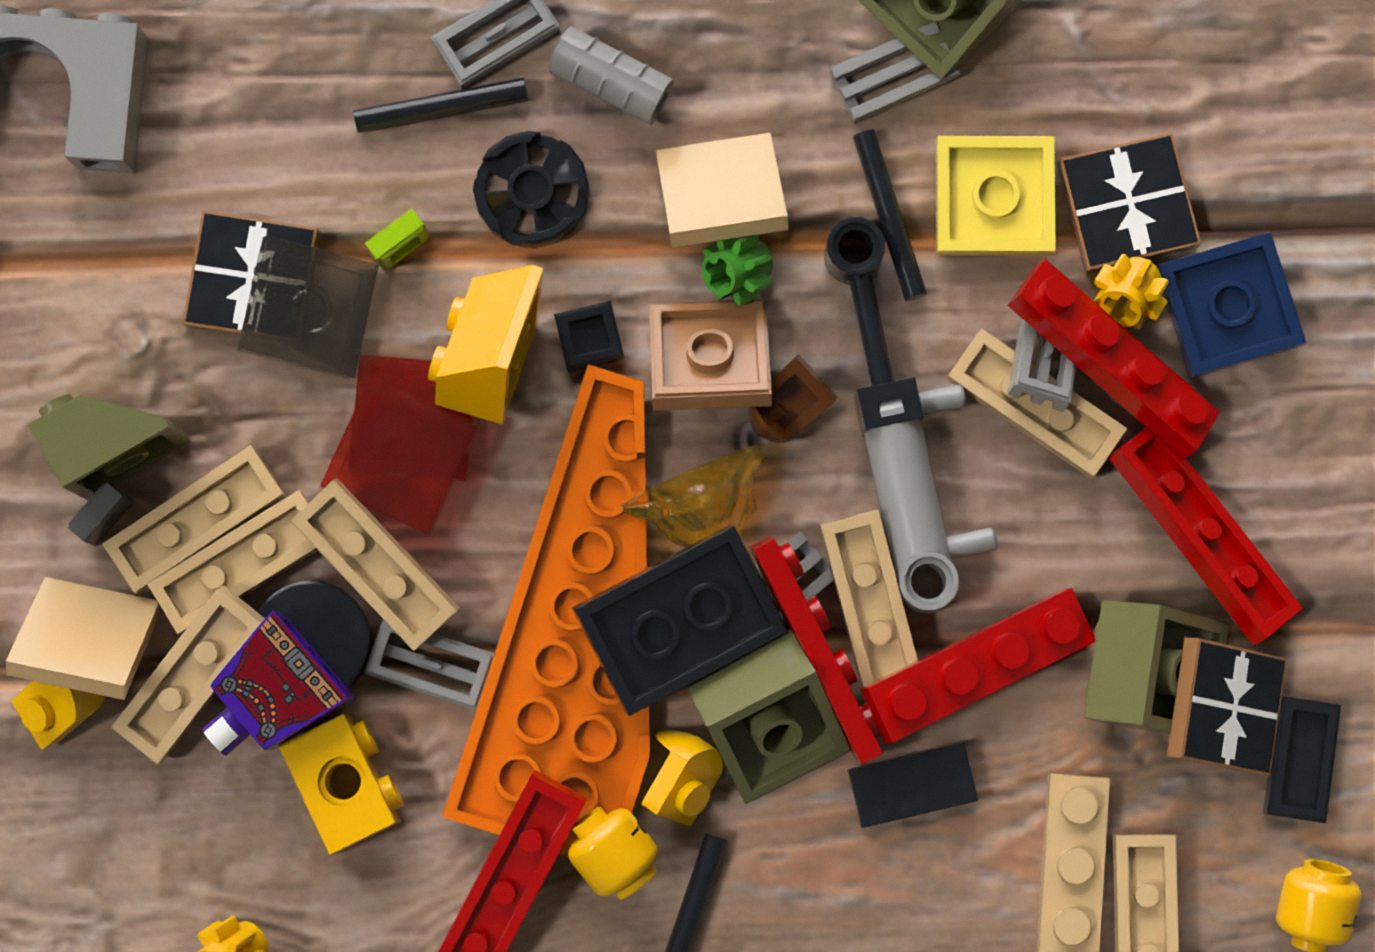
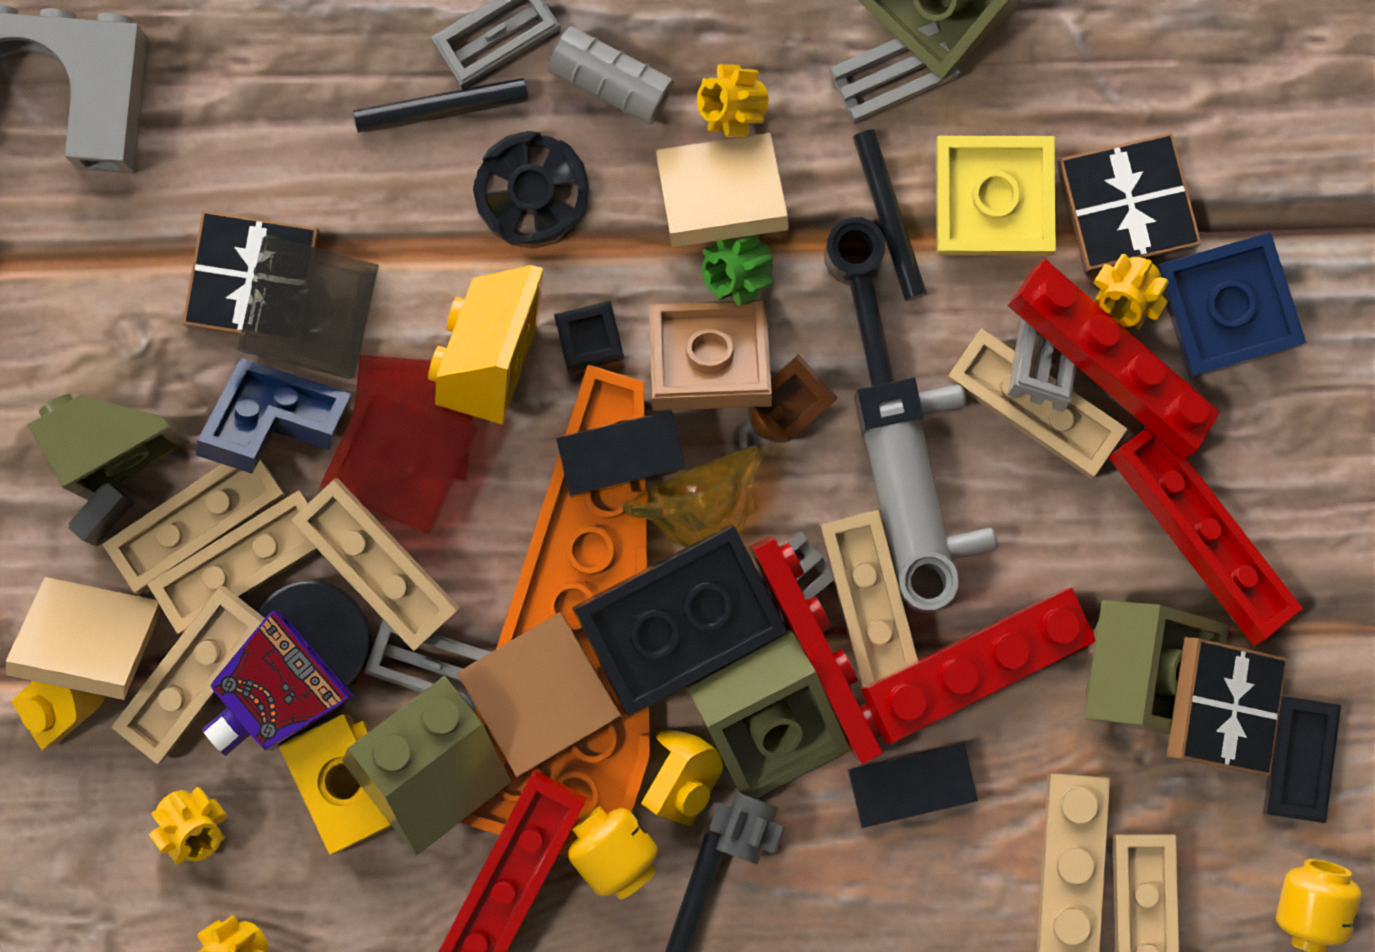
lime tile [365,208,430,270] -> none
none -> yellow gear [149,787,228,865]
none -> dark blue plate [196,358,351,474]
none -> olive slope [342,676,512,857]
none -> medium nougat tile [457,612,621,777]
none -> black tile [556,410,686,498]
none -> yellow gear [697,64,769,137]
none -> dark grey gear [709,792,785,864]

